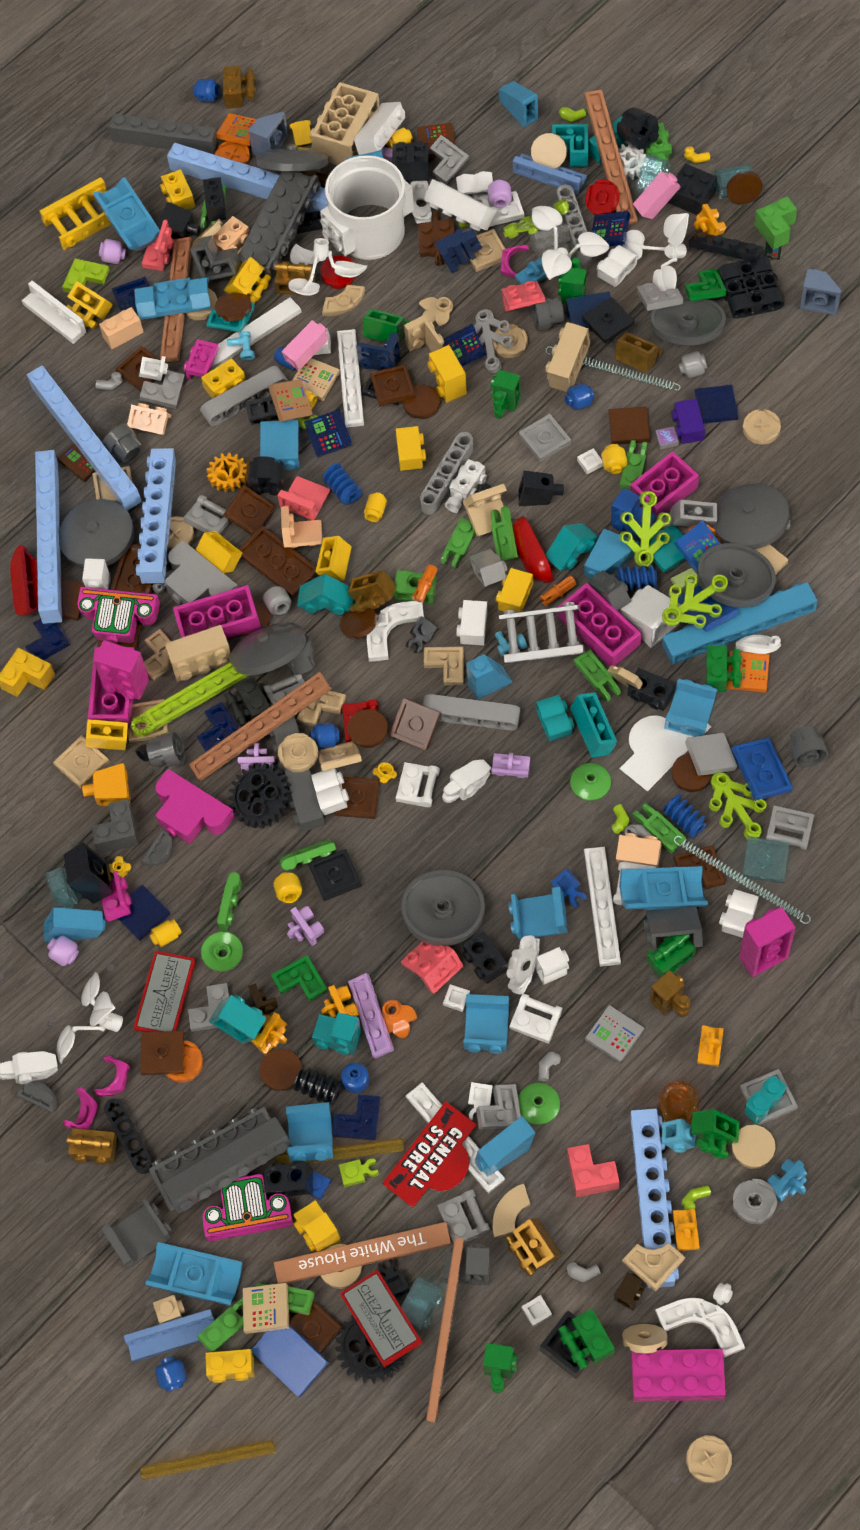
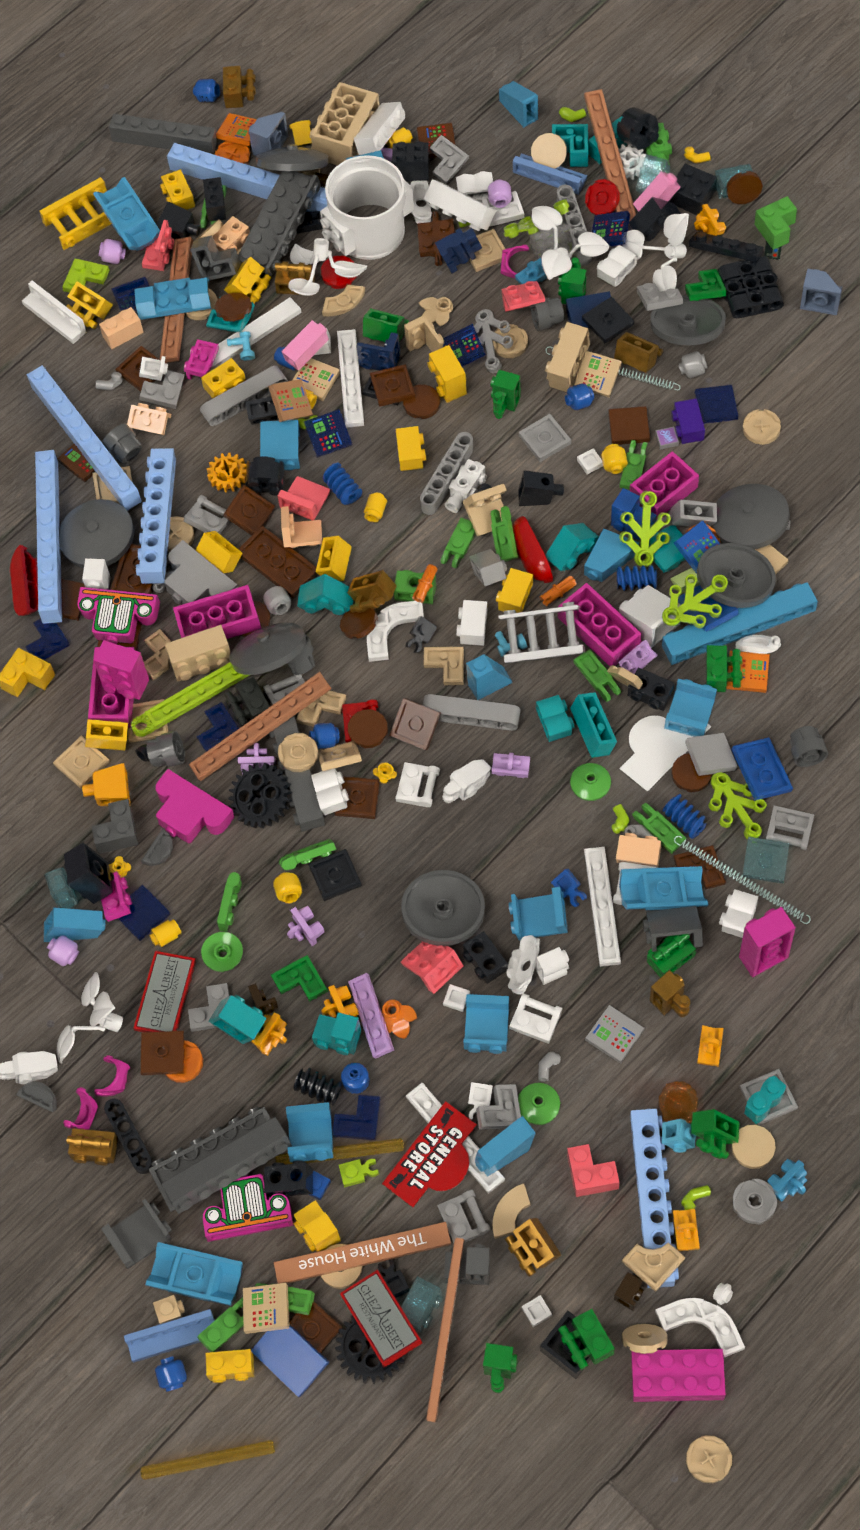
reddish brown tile [260,1049,302,1091] -> none
light grey arm [567,1262,601,1282] -> none
dark grey brick [588,570,631,611] -> none
none -> tan tile [574,351,622,398]
none -> lavender hips [619,640,658,674]
none -> black brick [629,197,681,241]

